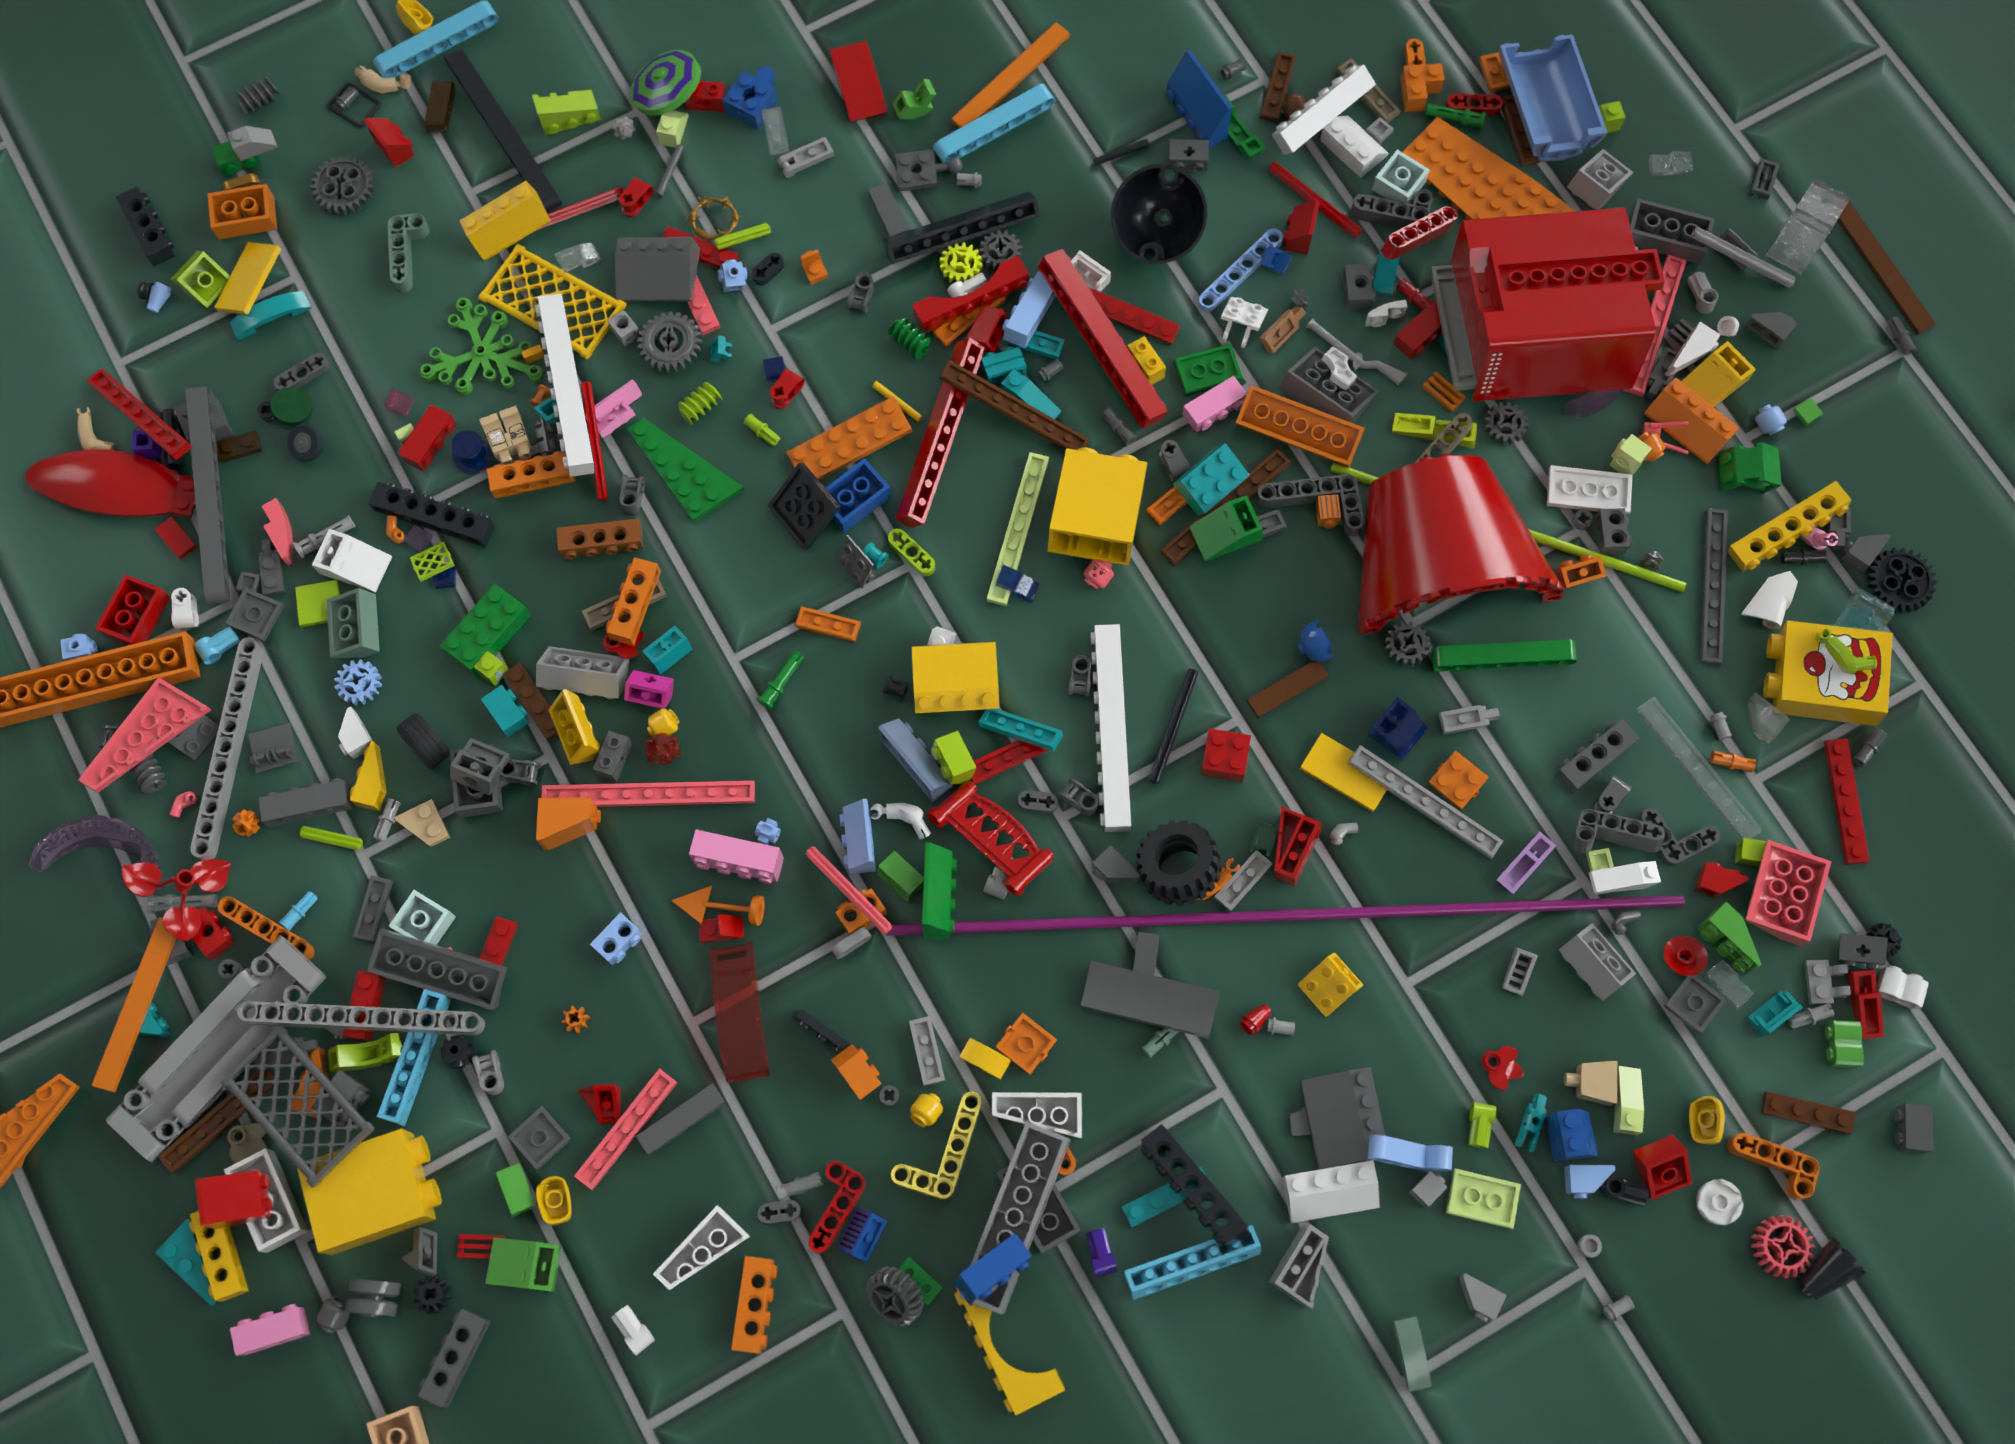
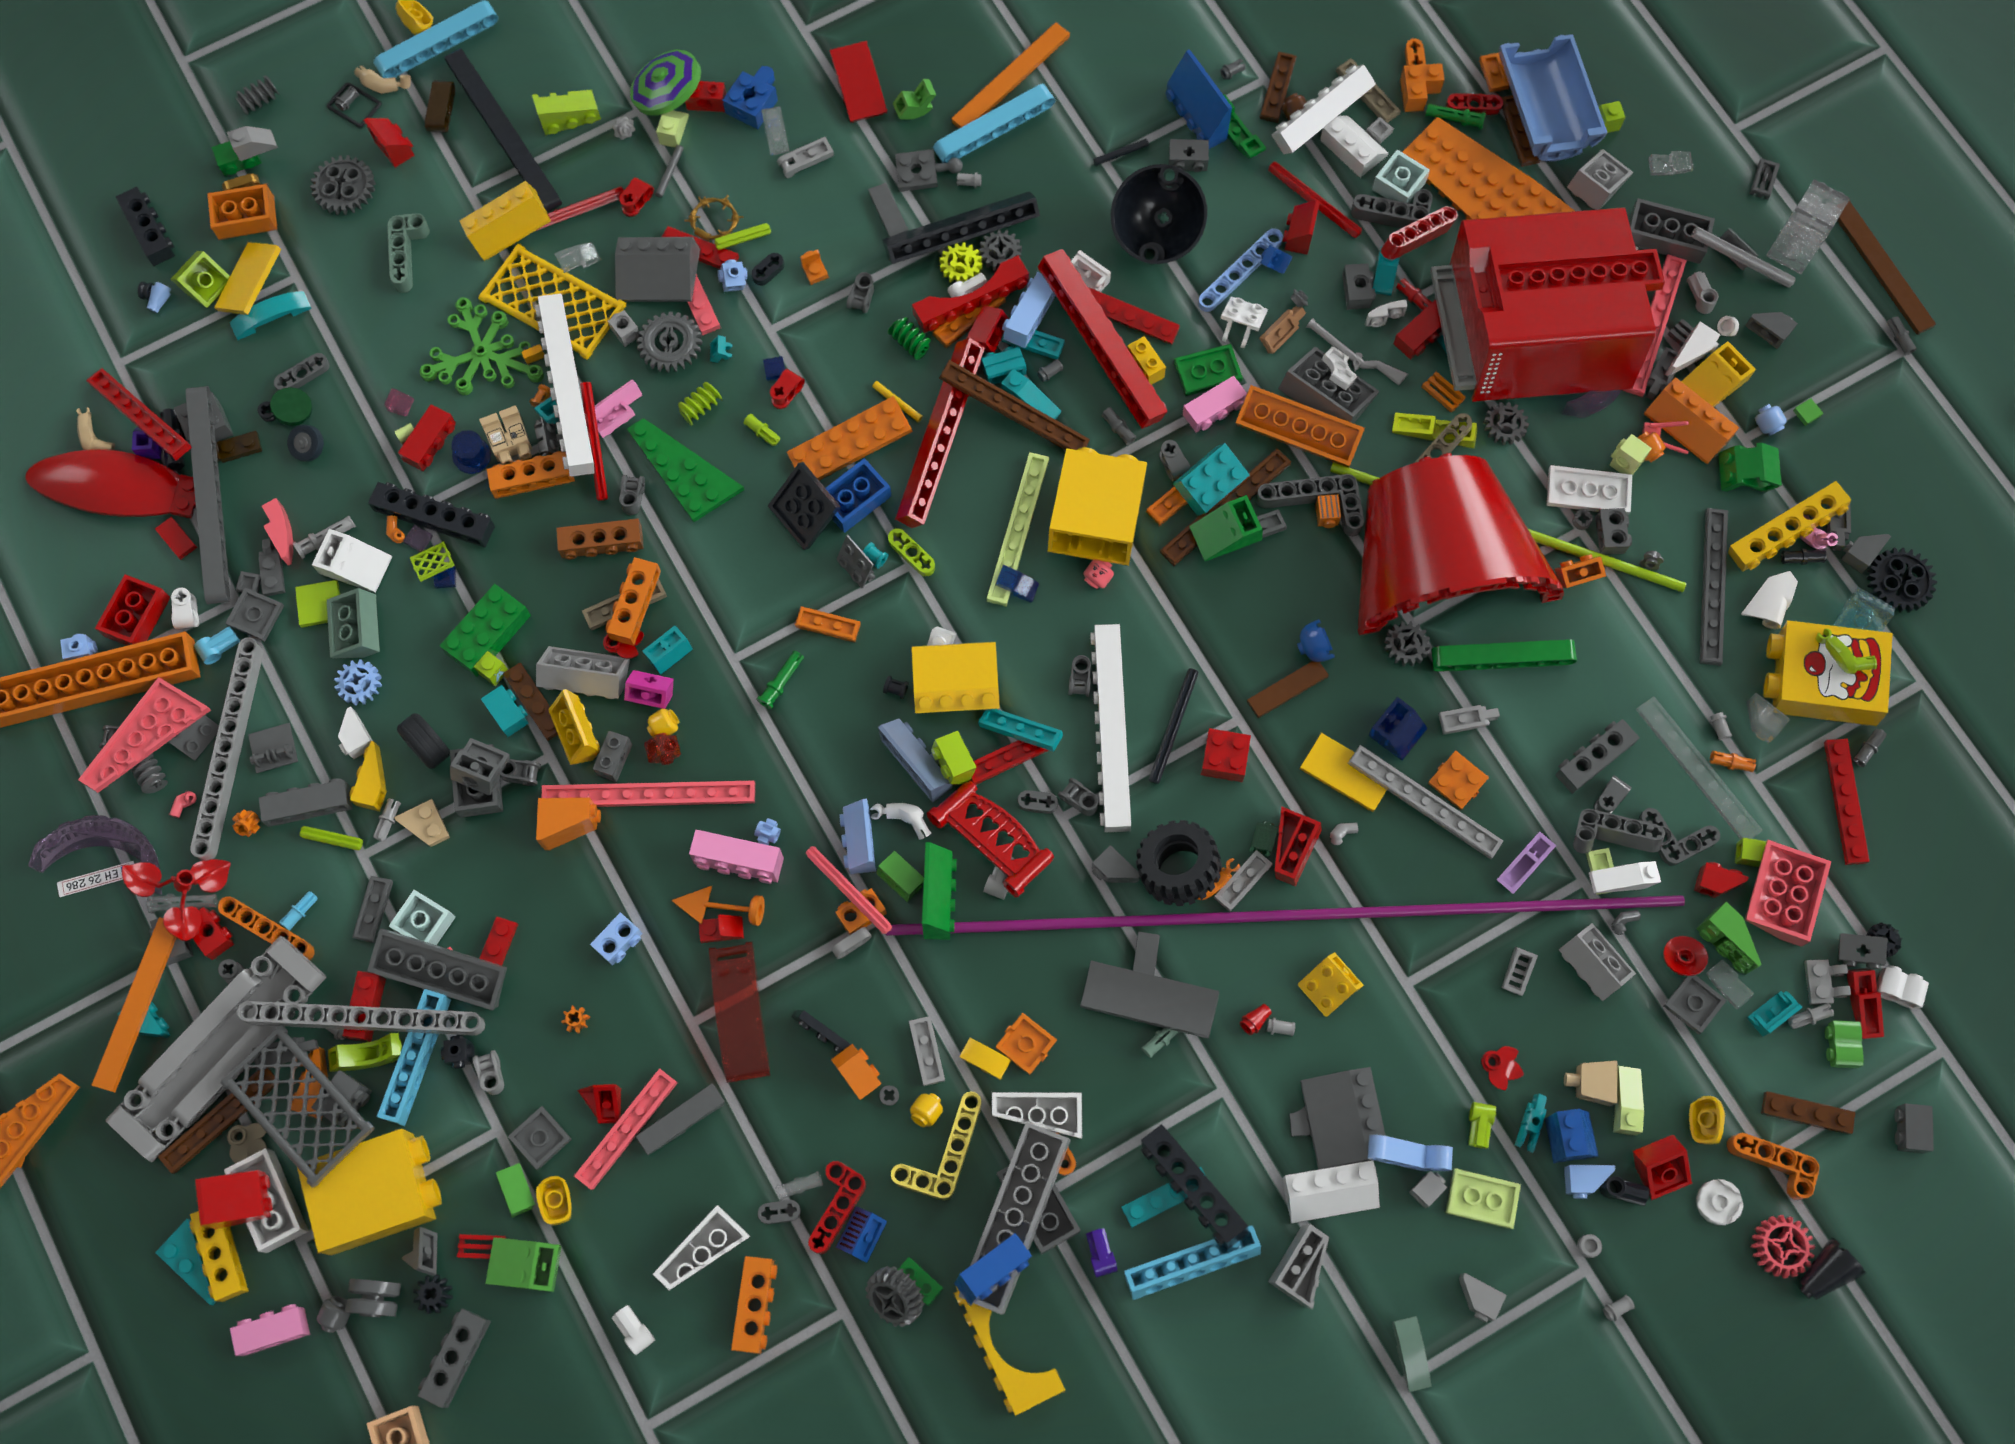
none -> white sticker [57,861,134,897]

